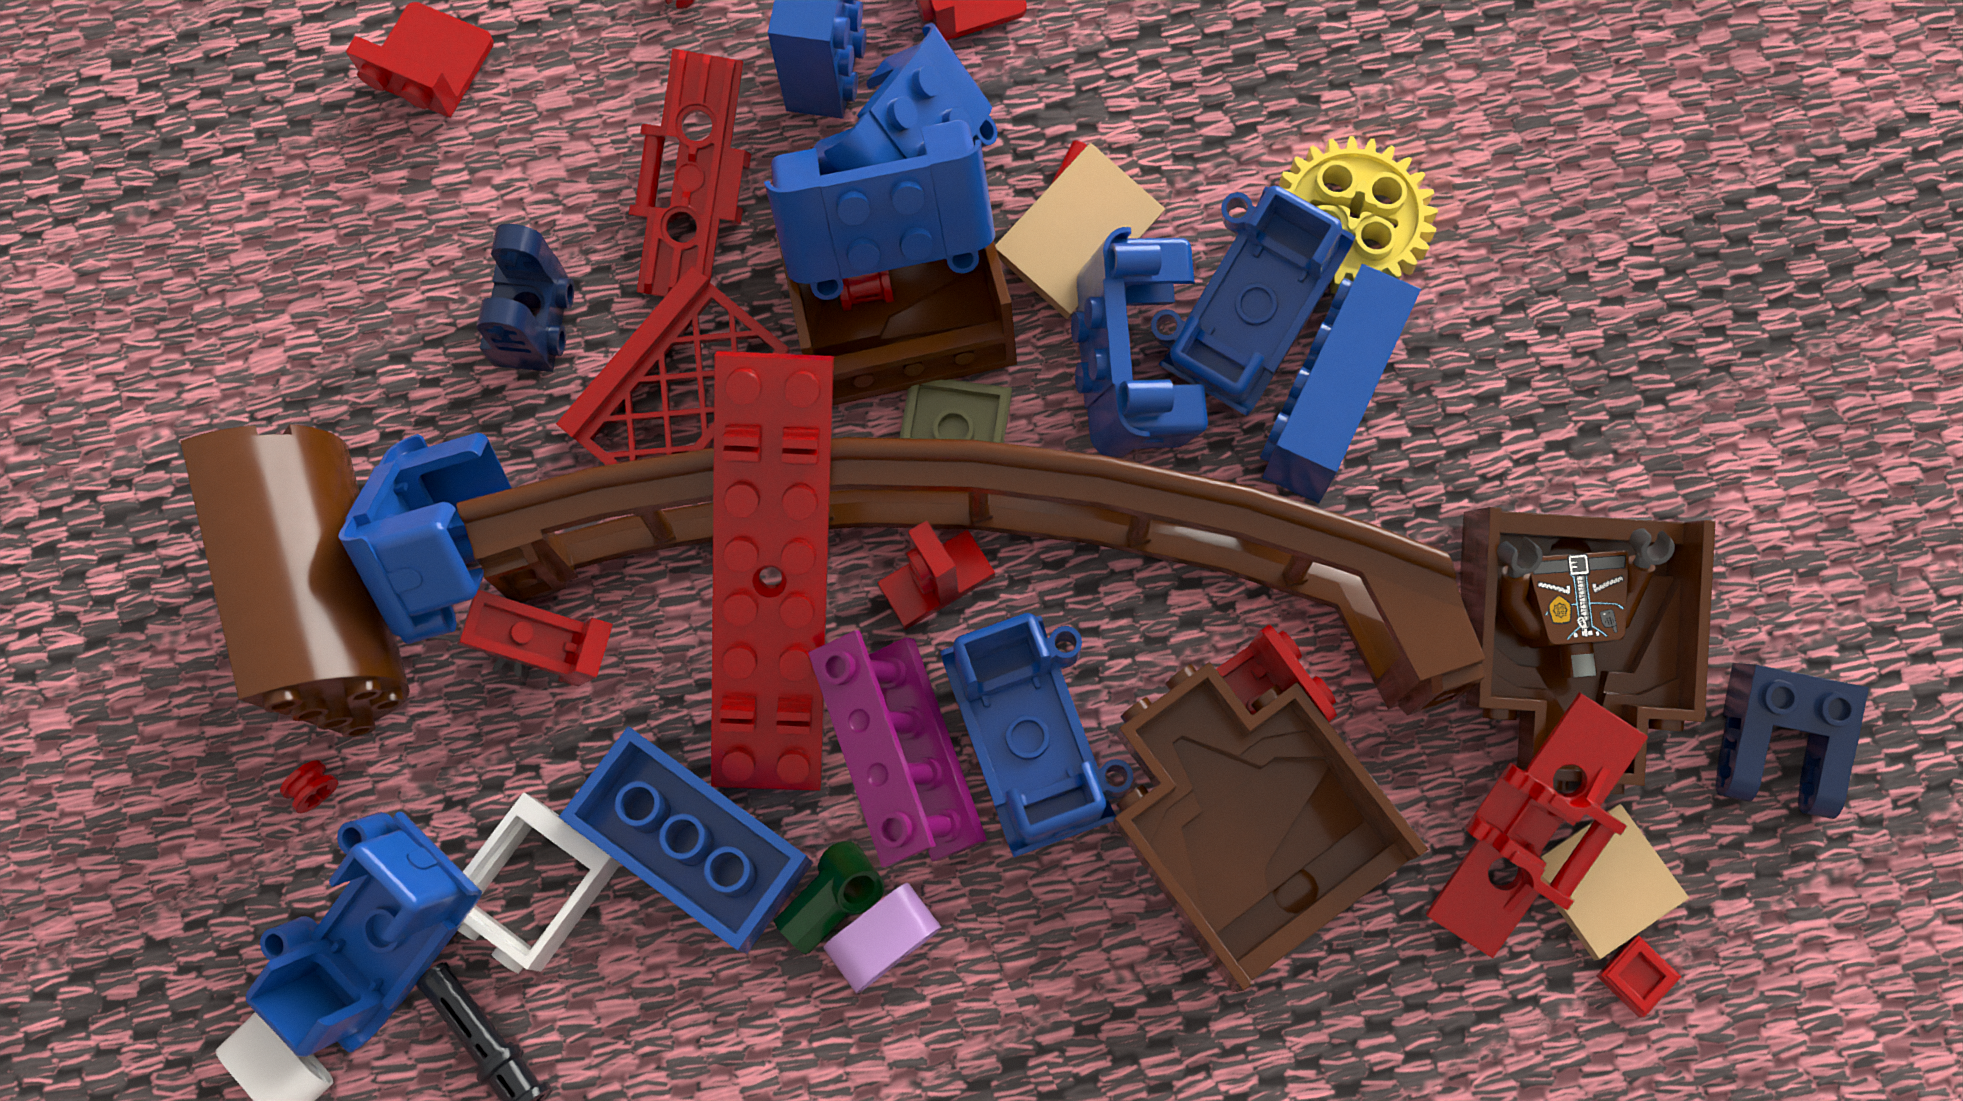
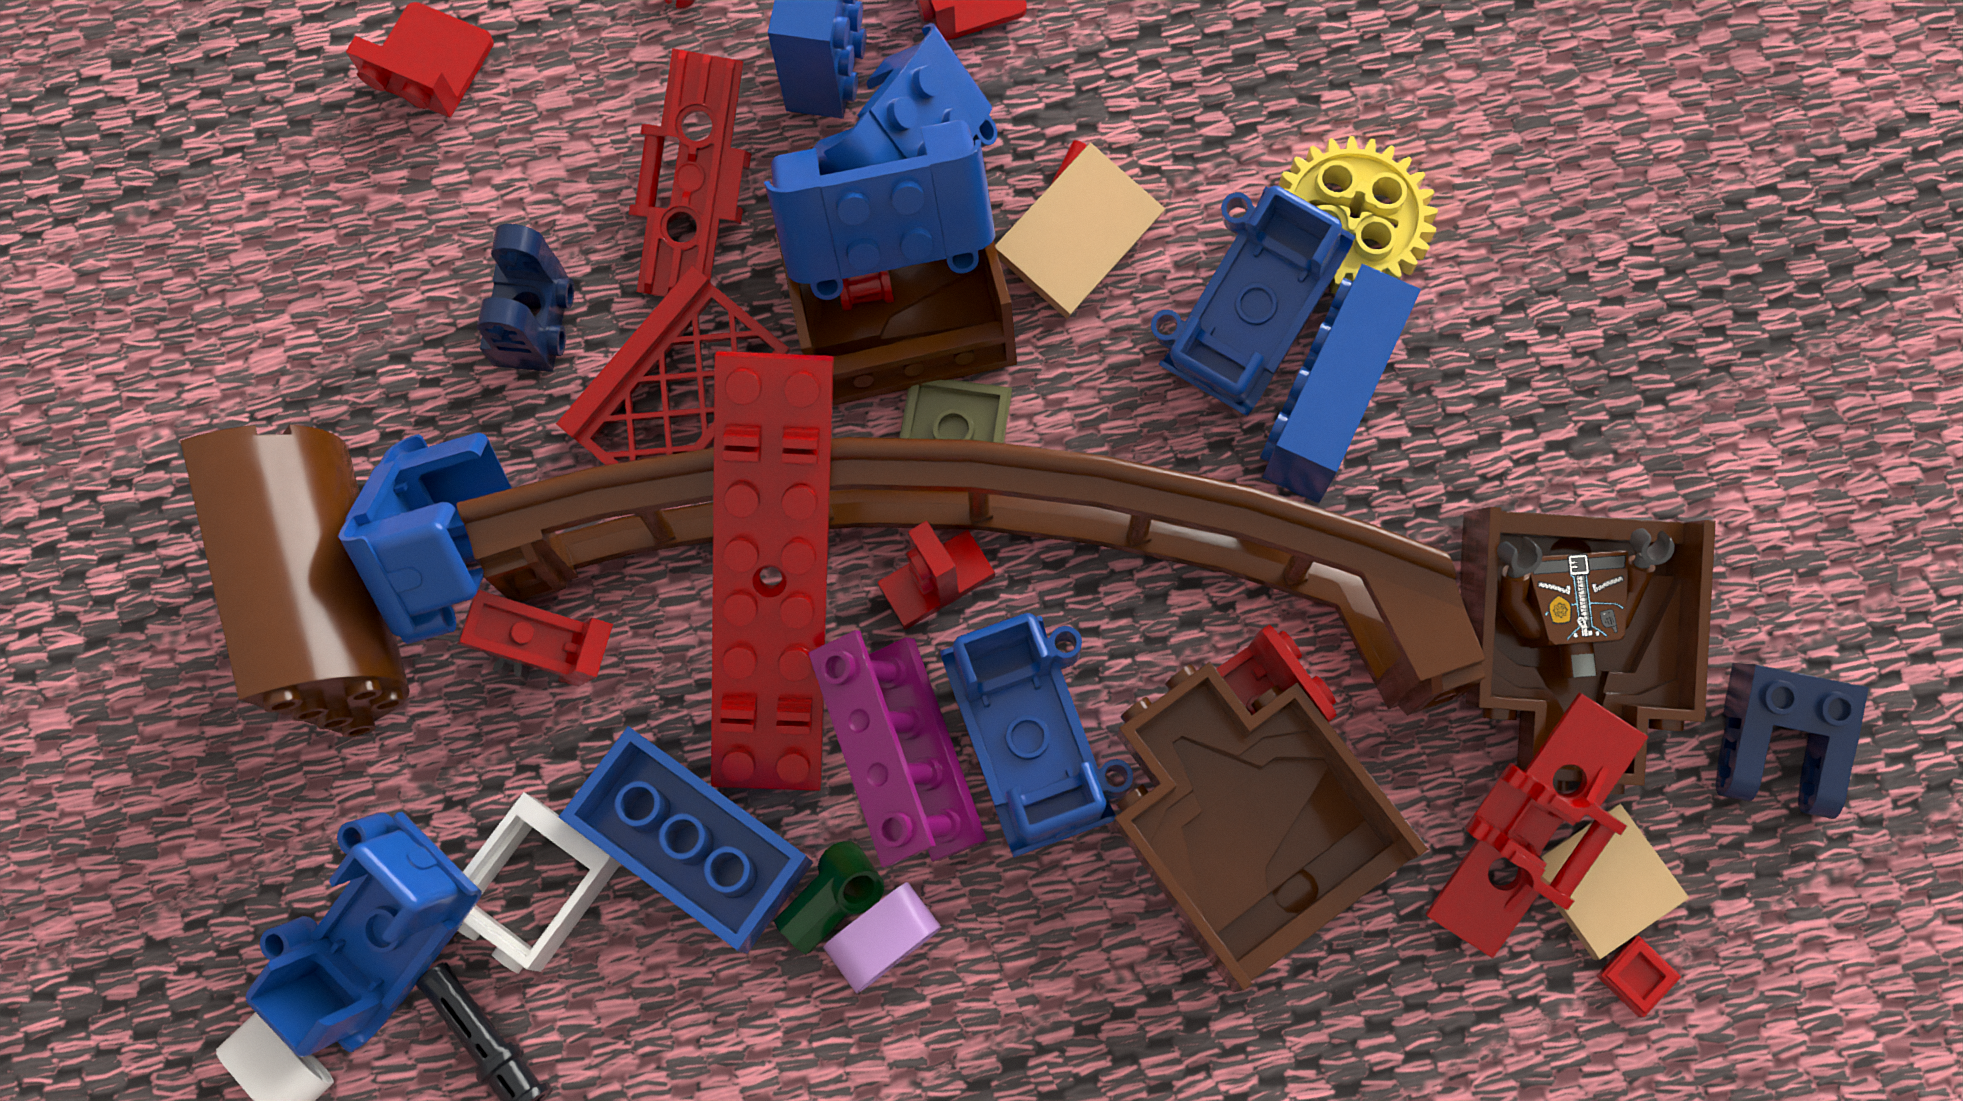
red bush [280,760,338,814] -> none
blue container [1071,227,1208,458] -> none

